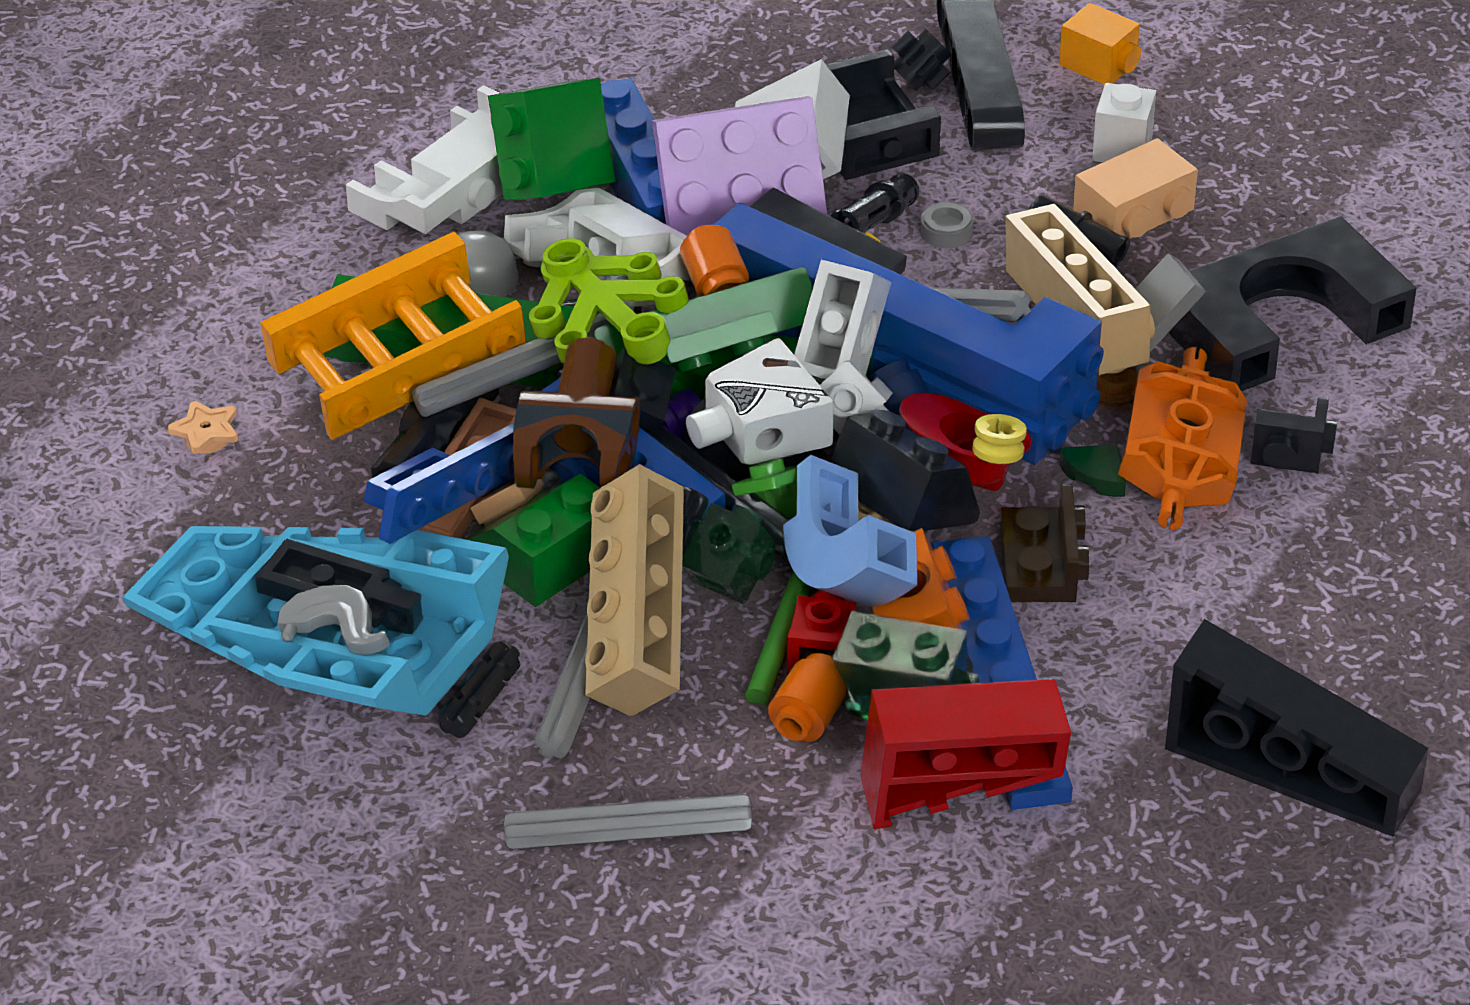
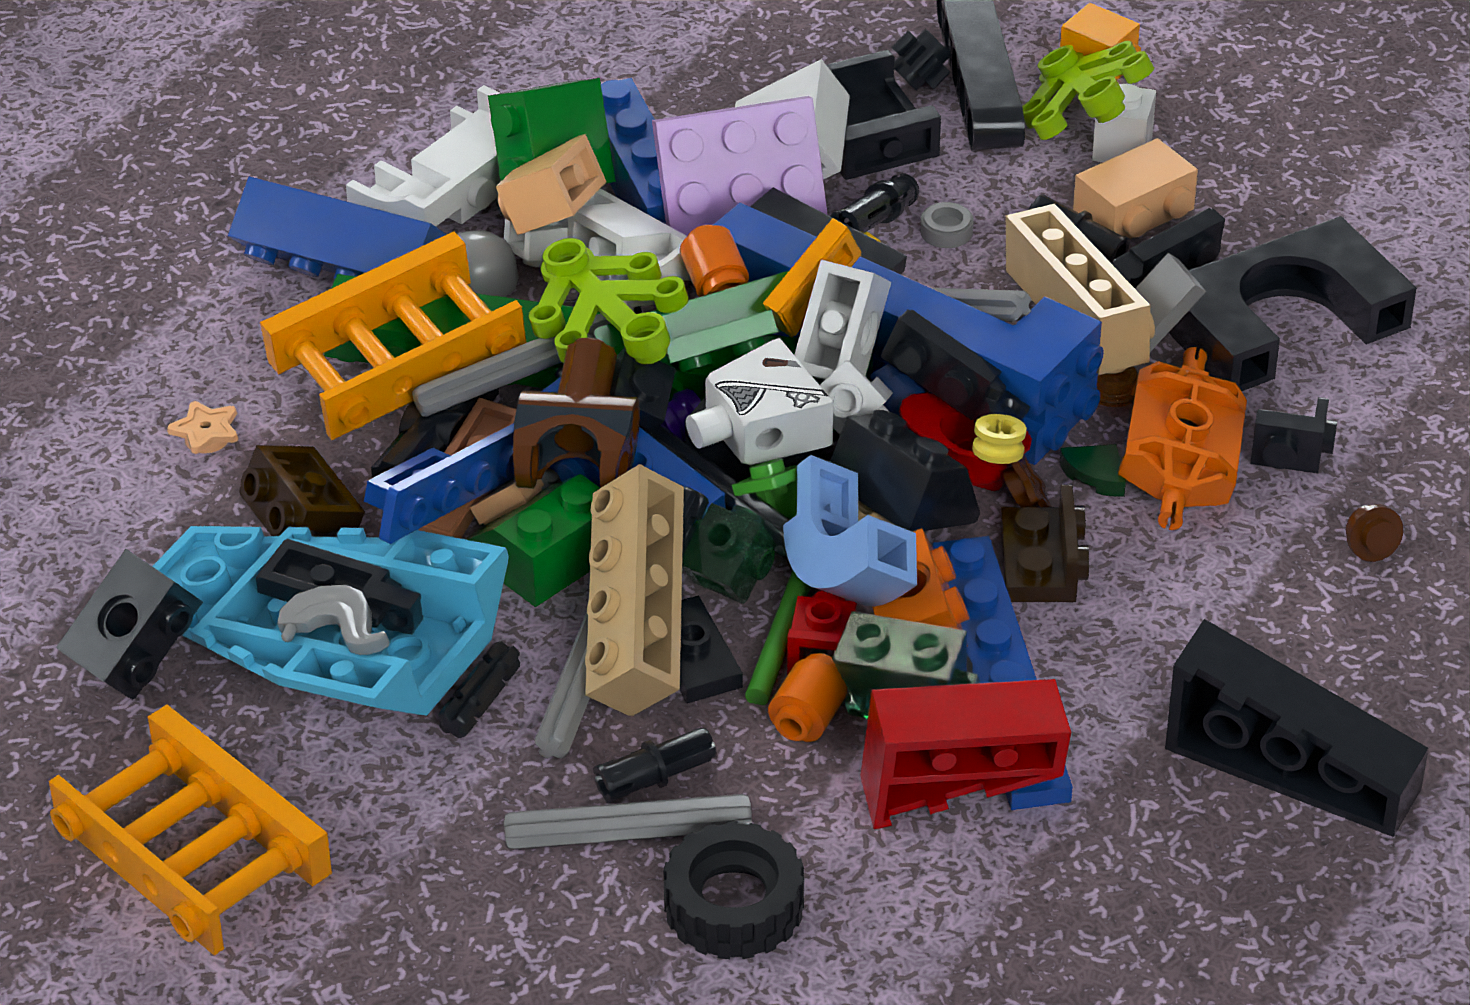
none -> light orange fence [49,704,332,956]
none -> black brick [56,549,203,700]
none -> blue brick [228,176,447,280]
none -> dark brown bracket [239,445,365,536]
none -> light nougat slope [496,134,607,235]
none -> black axle [593,728,717,803]
none -> black tyre [663,821,804,960]
none -> black plate [680,595,743,704]
none -> light orange tile [763,218,861,337]
none -> black hinge [880,309,1031,423]
none -> reddish brown plate [1003,454,1052,507]
none -> lime plant [1022,41,1154,140]
none -> black hinge [1111,208,1225,288]
none -> reddish brown plate [1346,504,1404,562]

